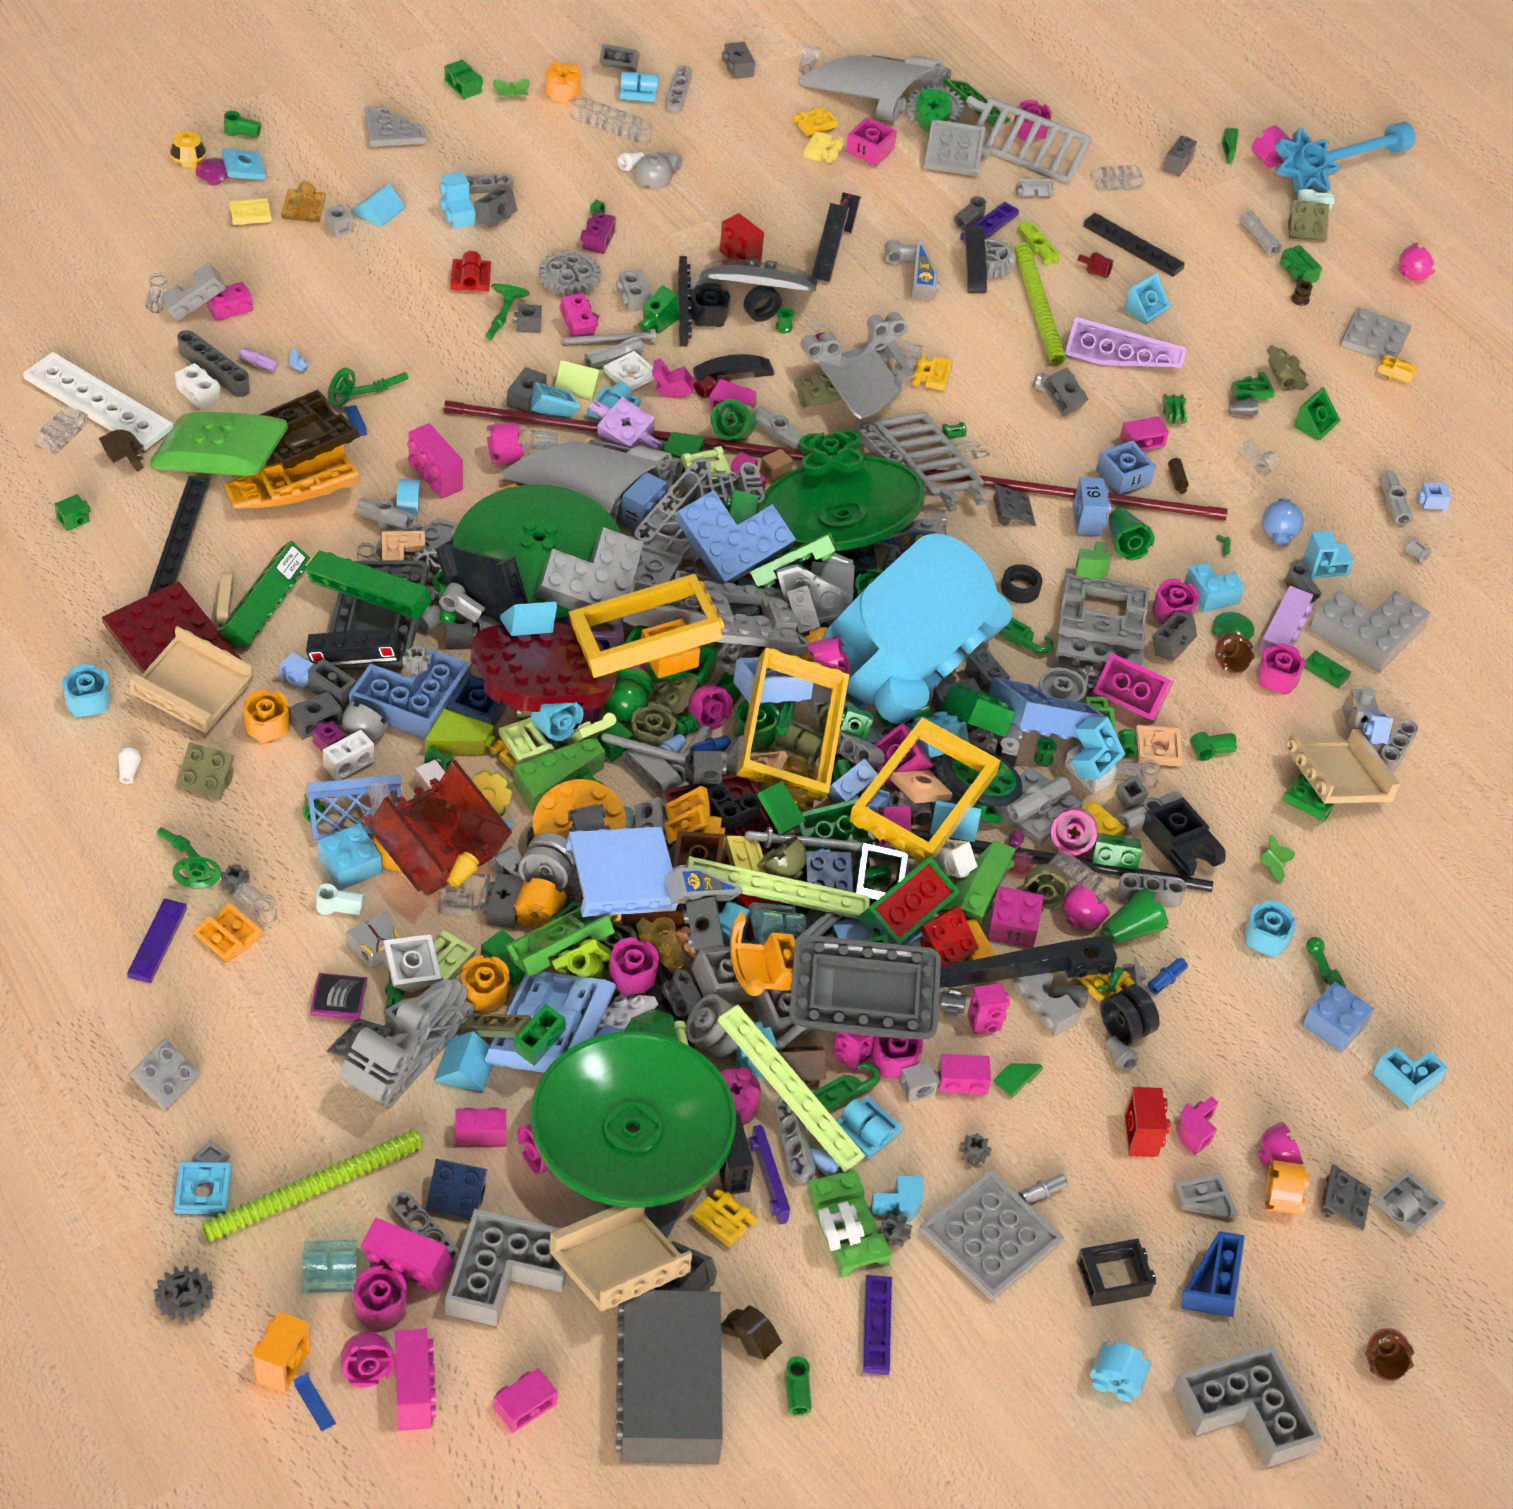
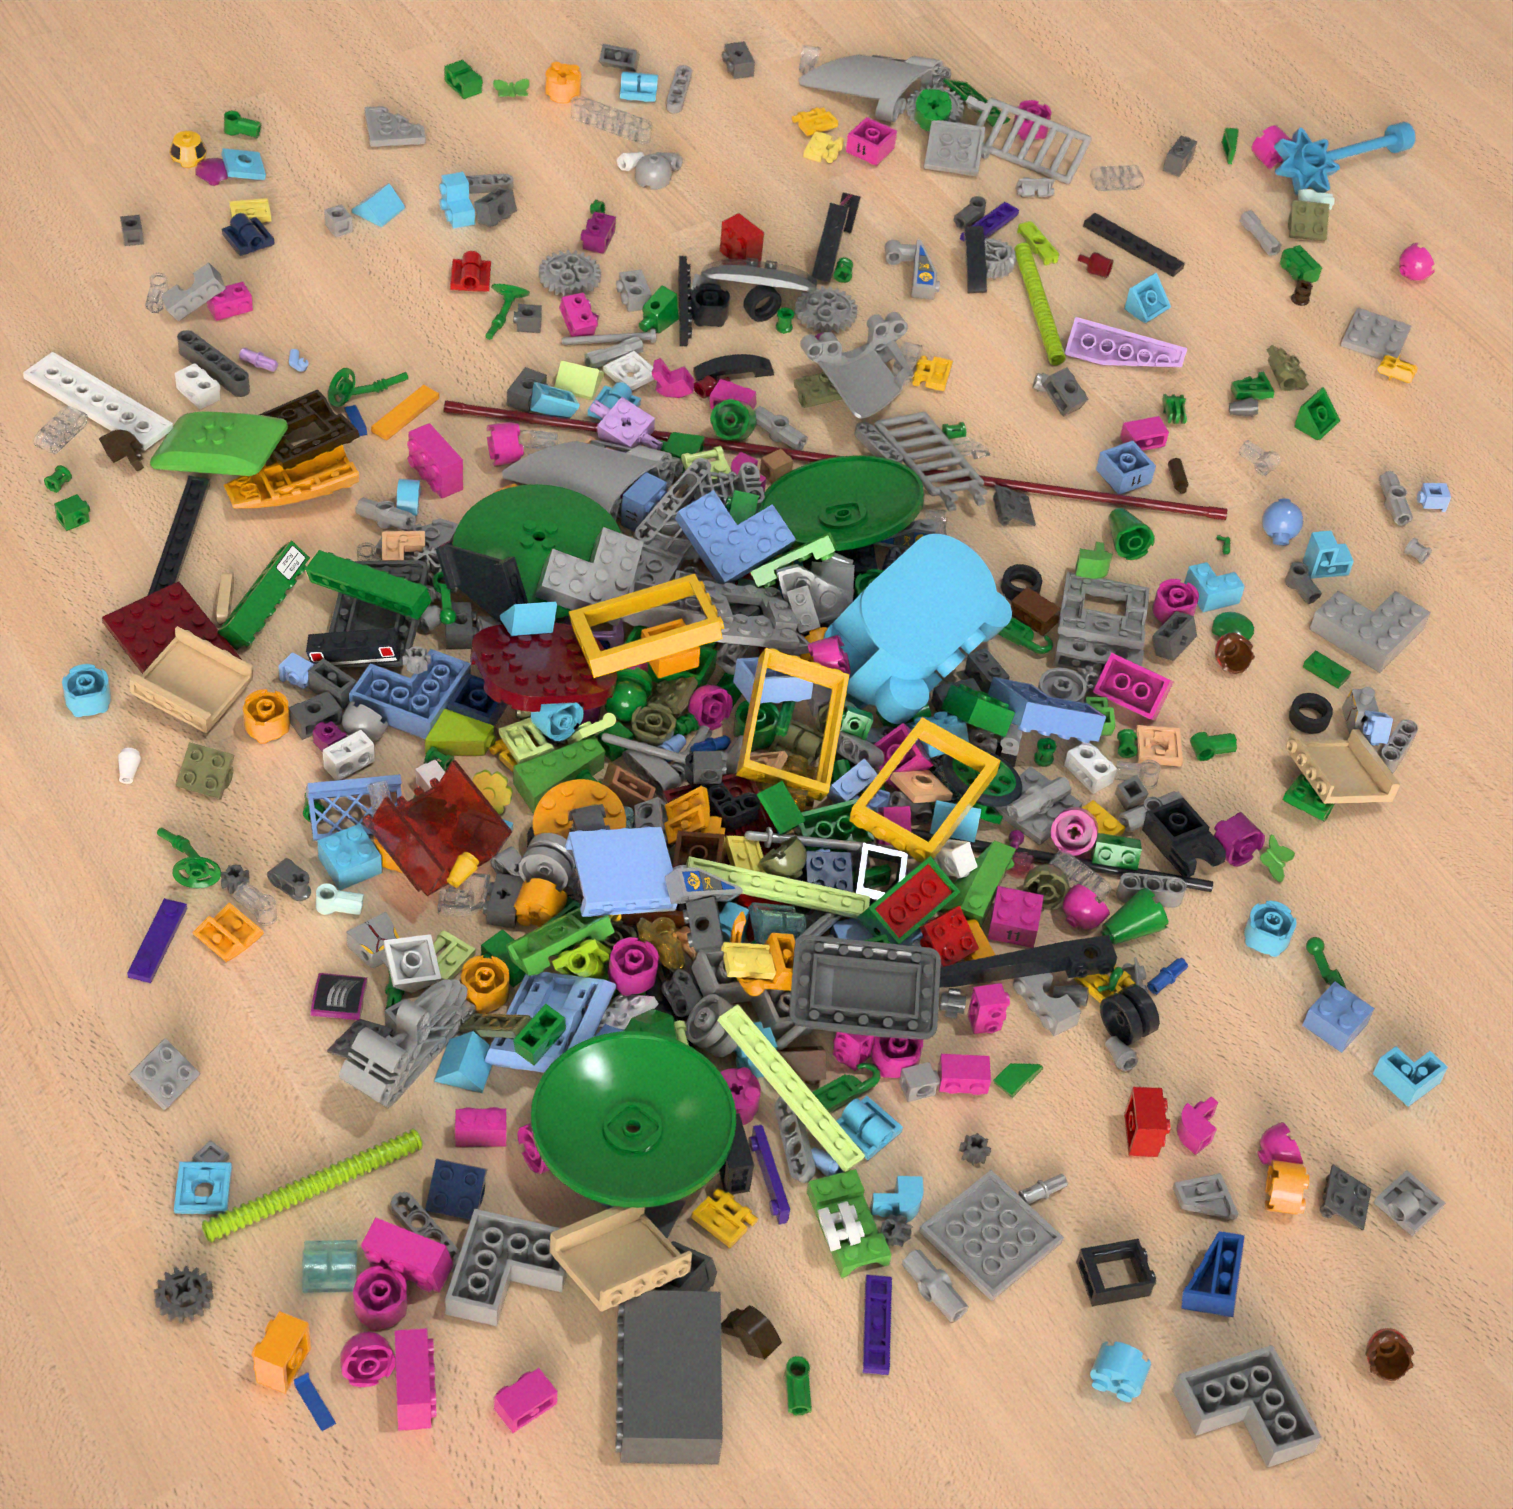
clear yellow plate [281,182,326,222] -> none
light grey piece [439,583,485,623] -> none
green plant [799,430,864,476] -> none
medium azure brick [1071,717,1125,779] -> none
medium blue brick [1073,477,1111,536] -> none
dark pink brick [1257,643,1305,694] -> none
lavender brick [1258,586,1314,655] -> none
none -> green bush [44,465,72,493]
none -> dark grey brick [120,215,144,246]
none -> dark blue plate [222,213,275,256]
none -> dark grey piece [267,858,311,901]
none -> light orange tile [371,385,439,440]
none -> nougat slope [602,762,655,816]
none -> light yellow plate [721,942,776,979]
none -> light grey gear [795,286,858,333]
none -> green bush [834,257,853,283]
none -> light grey piece [902,1249,969,1322]
none -> reddish brown brick [1011,587,1061,636]
none -> magenta brick [1214,812,1265,867]
none -> black tyre [1289,693,1333,734]

